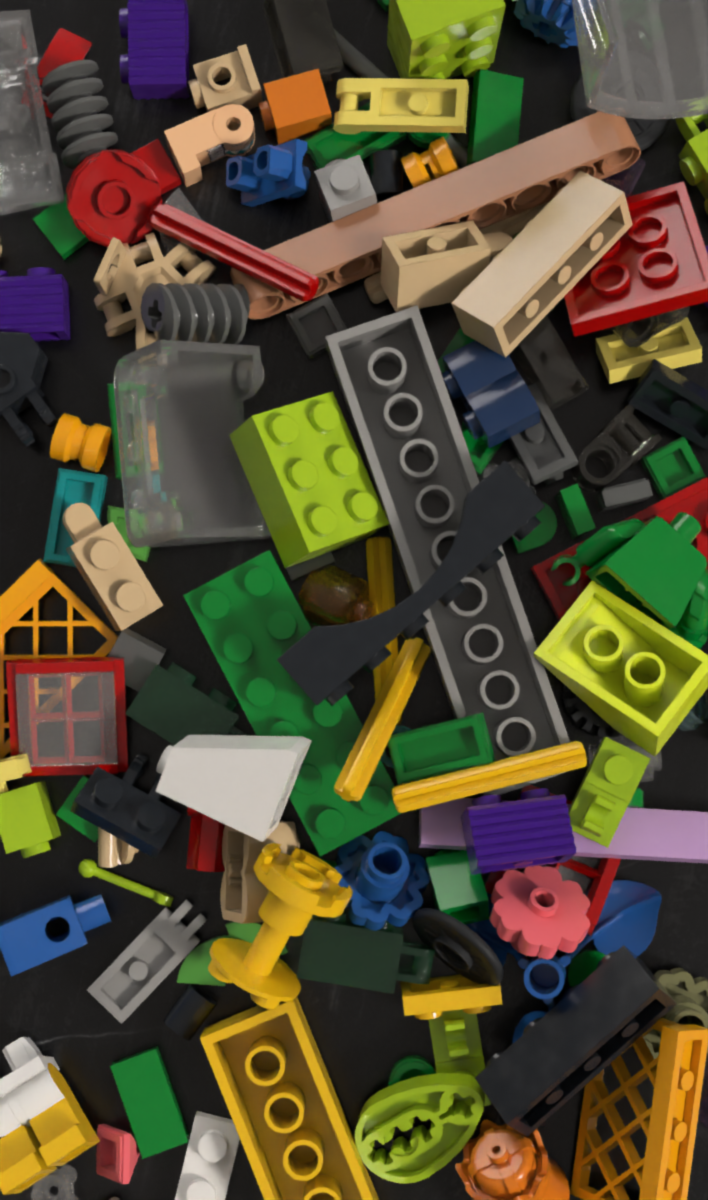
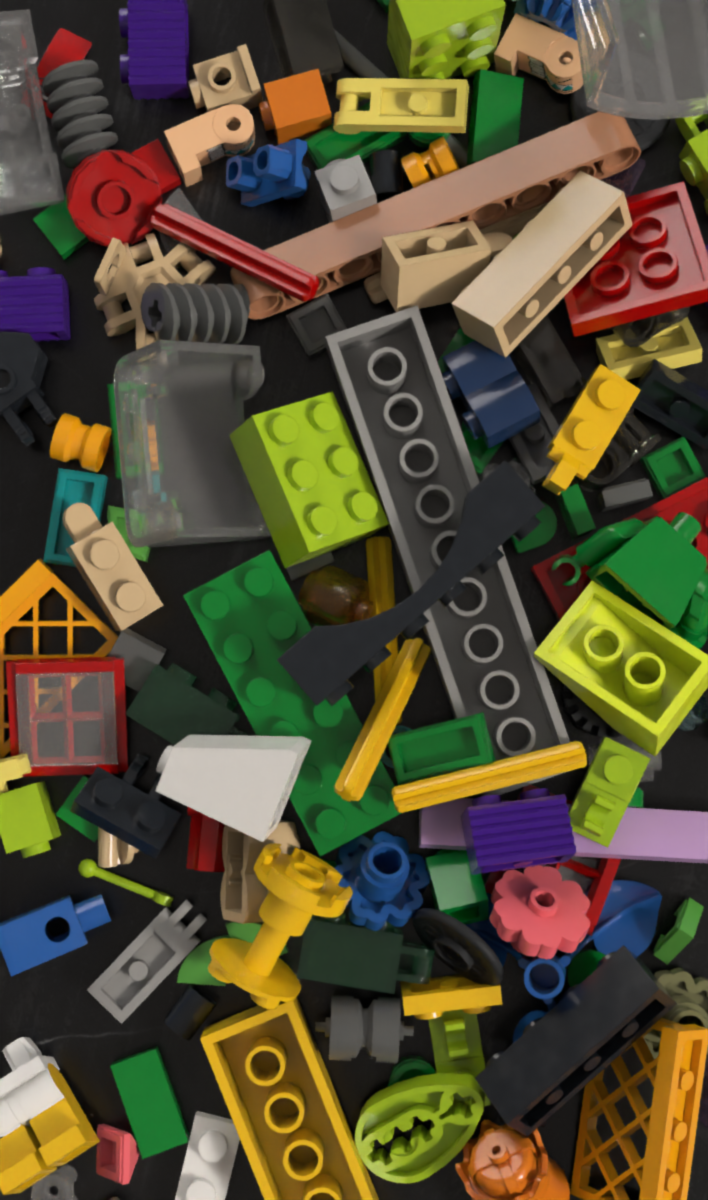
none -> dark grey wheel [315,995,414,1063]
none -> light nougat leg [494,13,587,94]
none -> yellow hinge [542,364,641,496]
none -> bright green tile [653,898,704,965]

